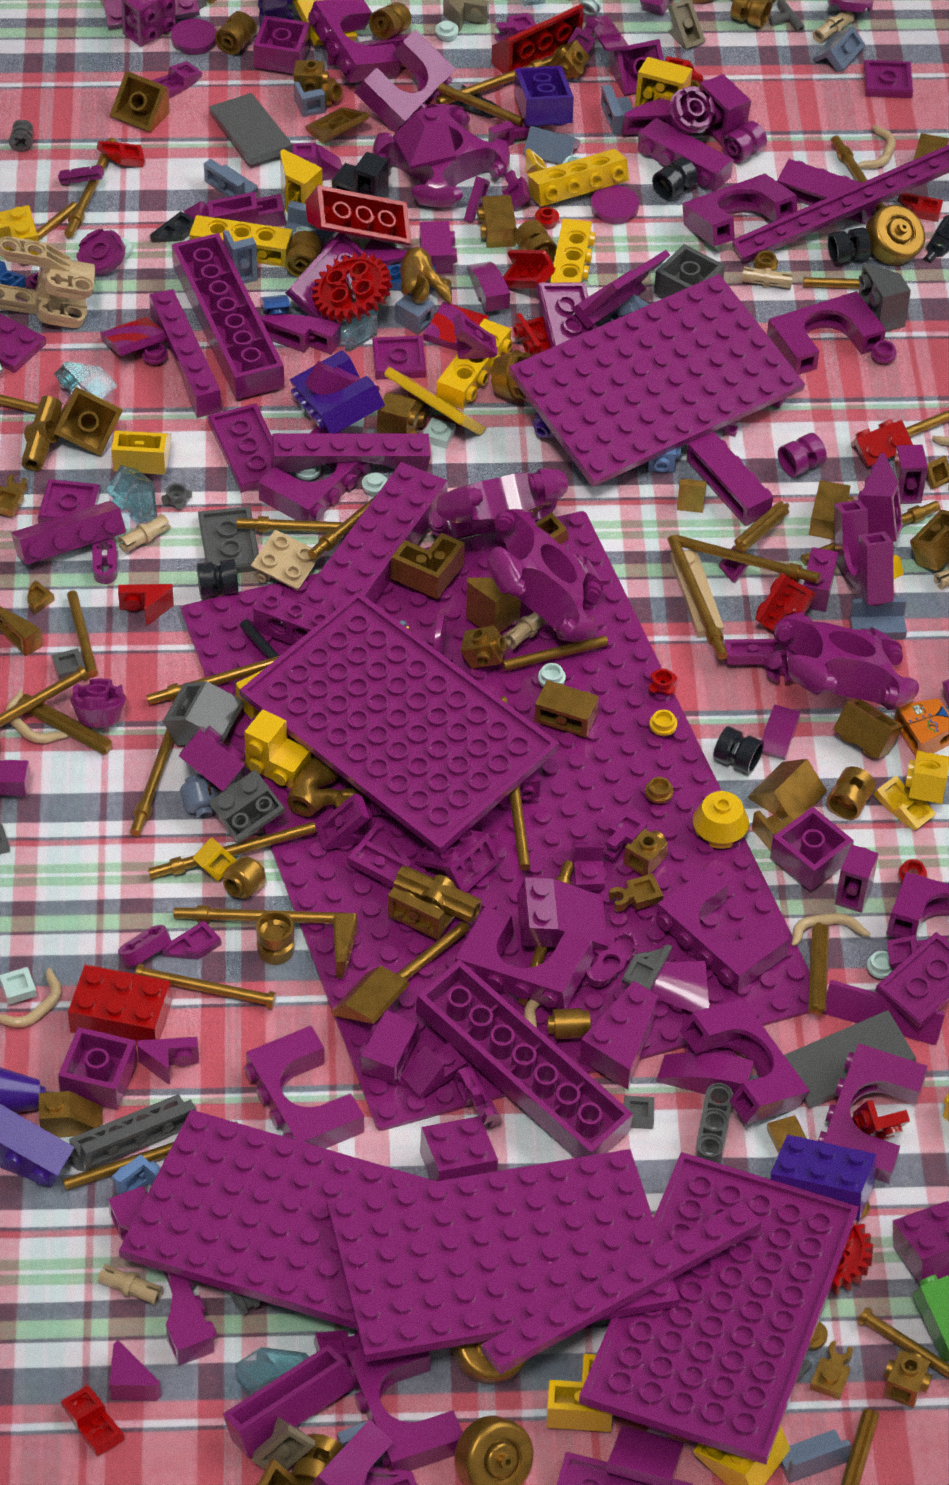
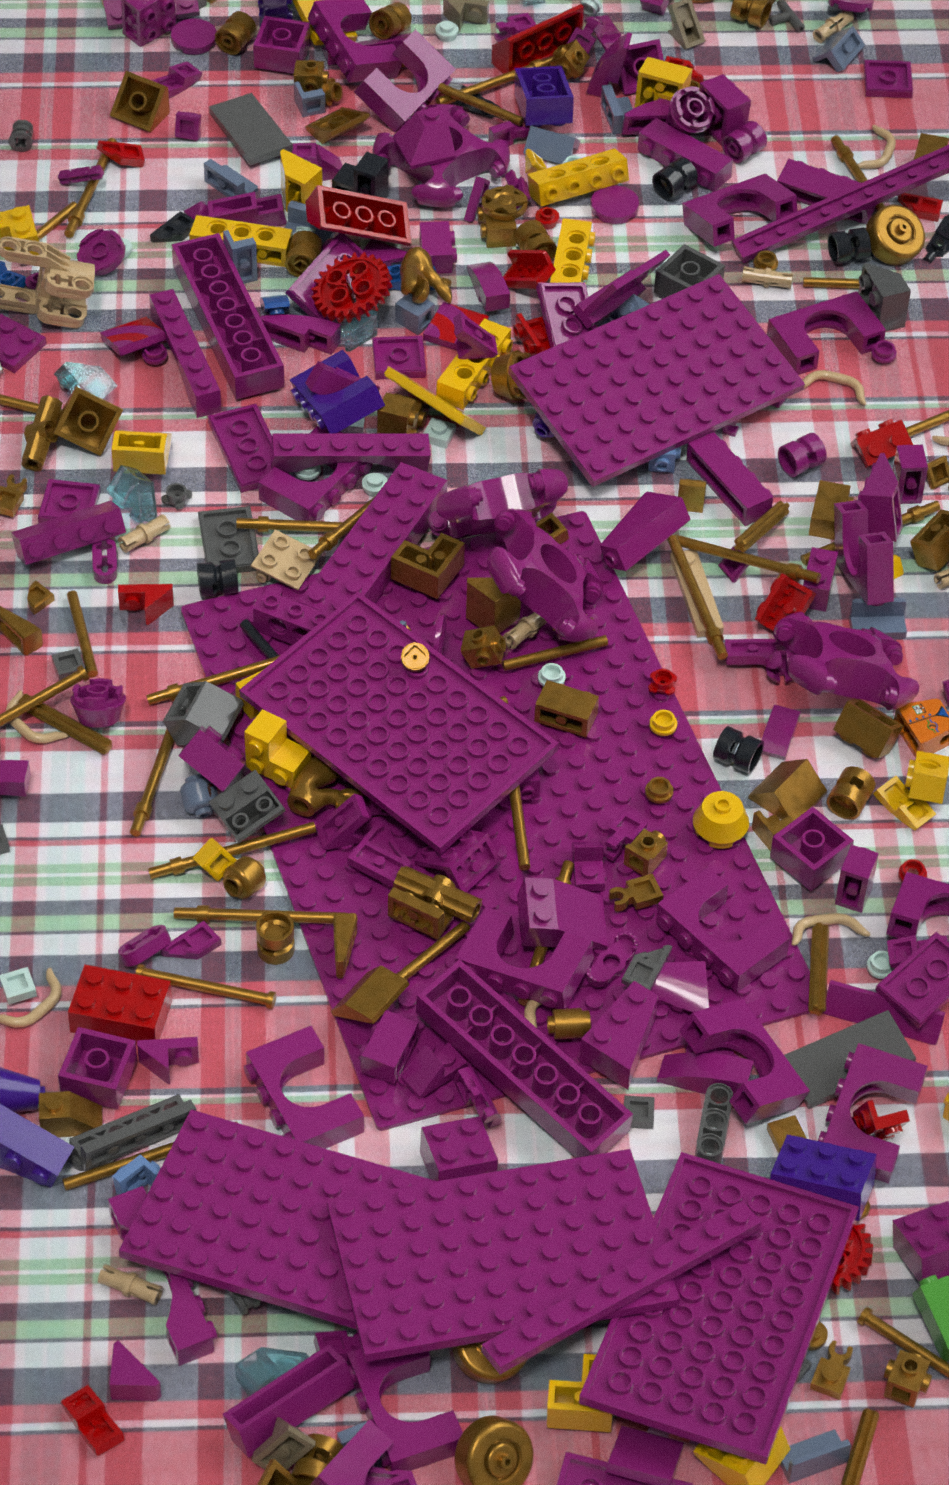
none -> magenta tile [175,111,201,141]
none -> tile [401,643,429,672]
none -> pearl gold wheel [482,184,528,221]
none -> magenta slope [586,33,632,97]
none -> magenta slope [599,491,691,571]
none -> tan animal [803,370,866,405]

